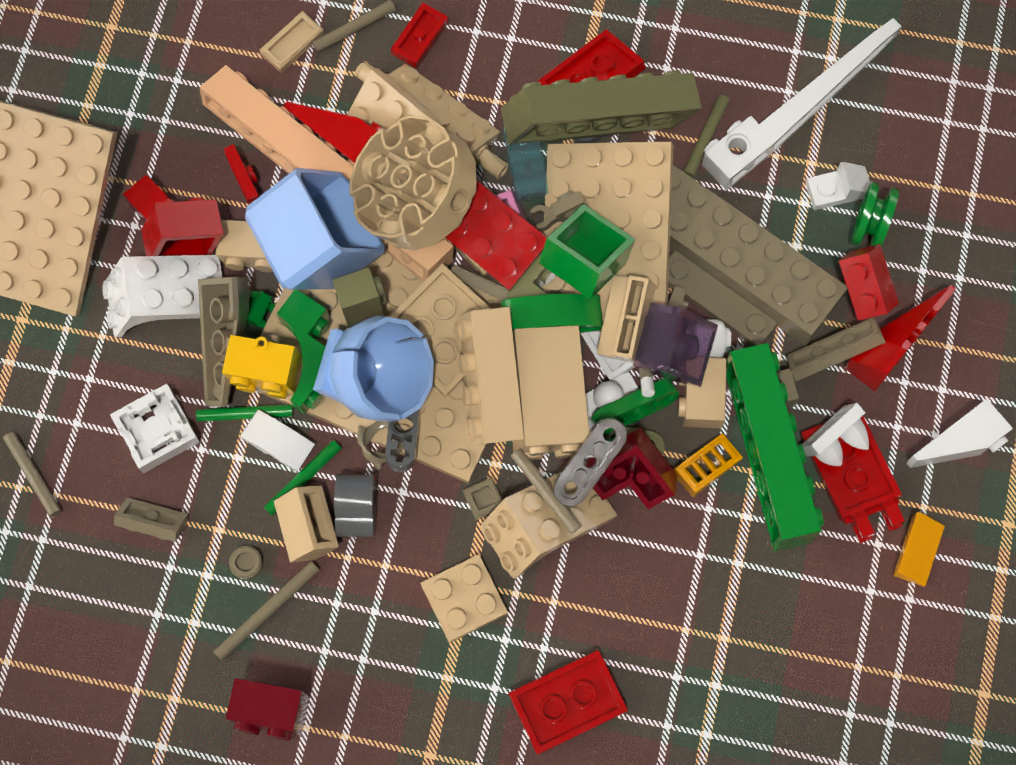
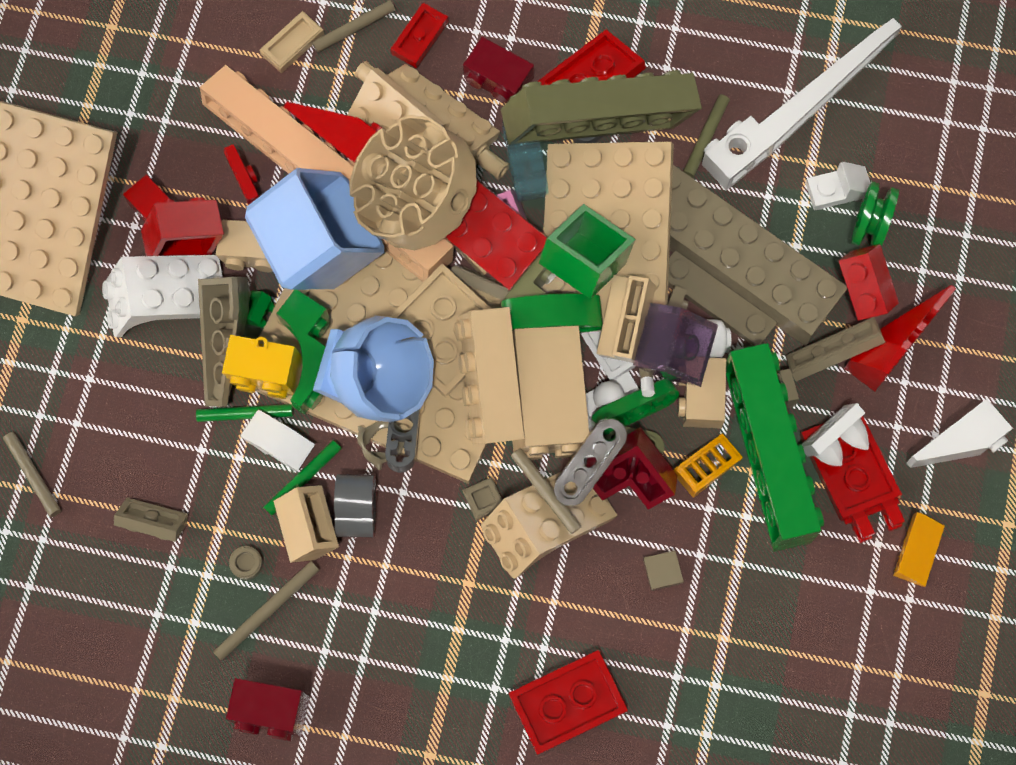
white brick [110,384,200,474] -> none
olive brick [332,267,387,328] -> none
tan plate [420,554,508,643] -> none
dark tan plate [530,191,590,231] -> none
none -> dark red brick [463,37,534,103]
none -> dark tan tile [643,550,684,591]

